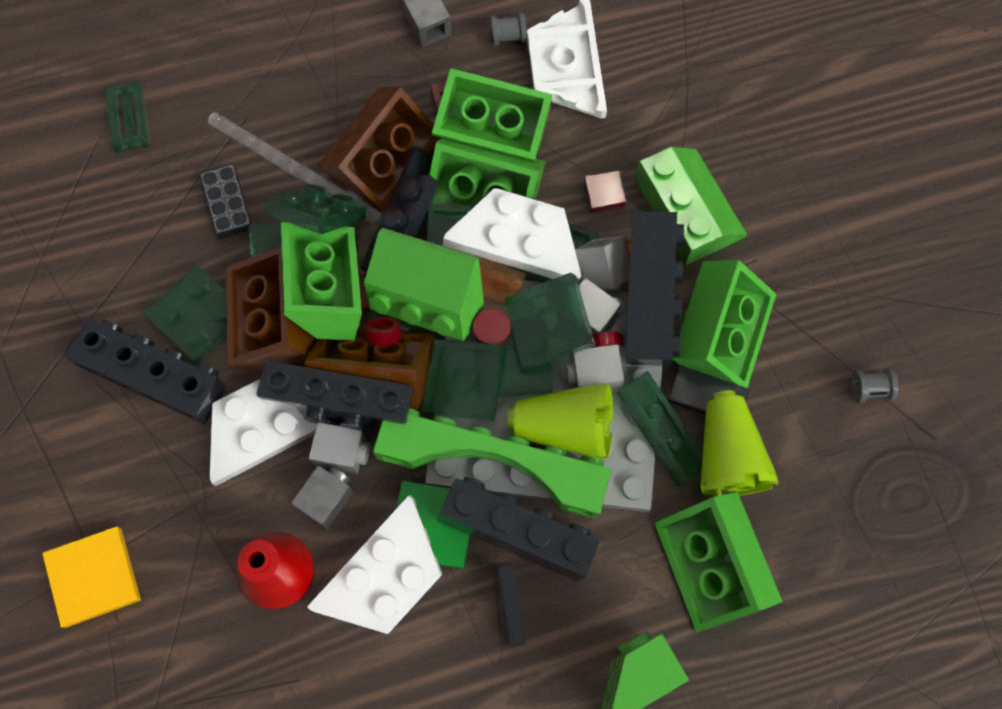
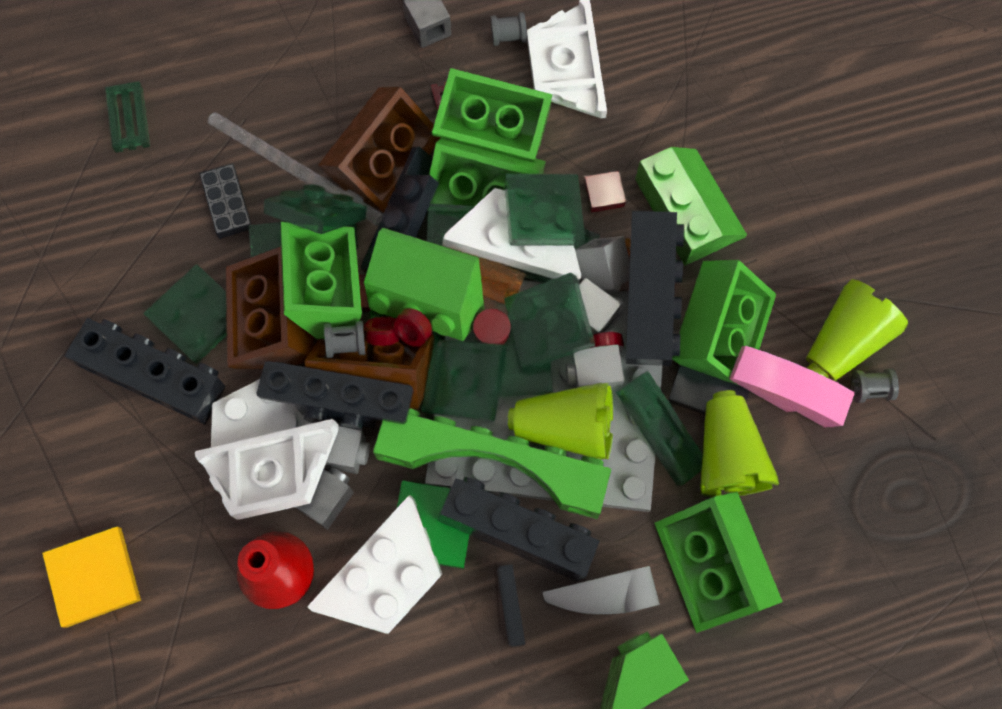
none -> white wing [195,419,339,520]
none -> dark grey bush [324,321,365,358]
none -> dark red tile [393,308,432,347]
none -> clear green plate [504,174,585,246]
none -> light grey piece [543,566,660,614]
none -> bright pink slope [729,346,855,428]
none -> lime cone [806,279,908,381]

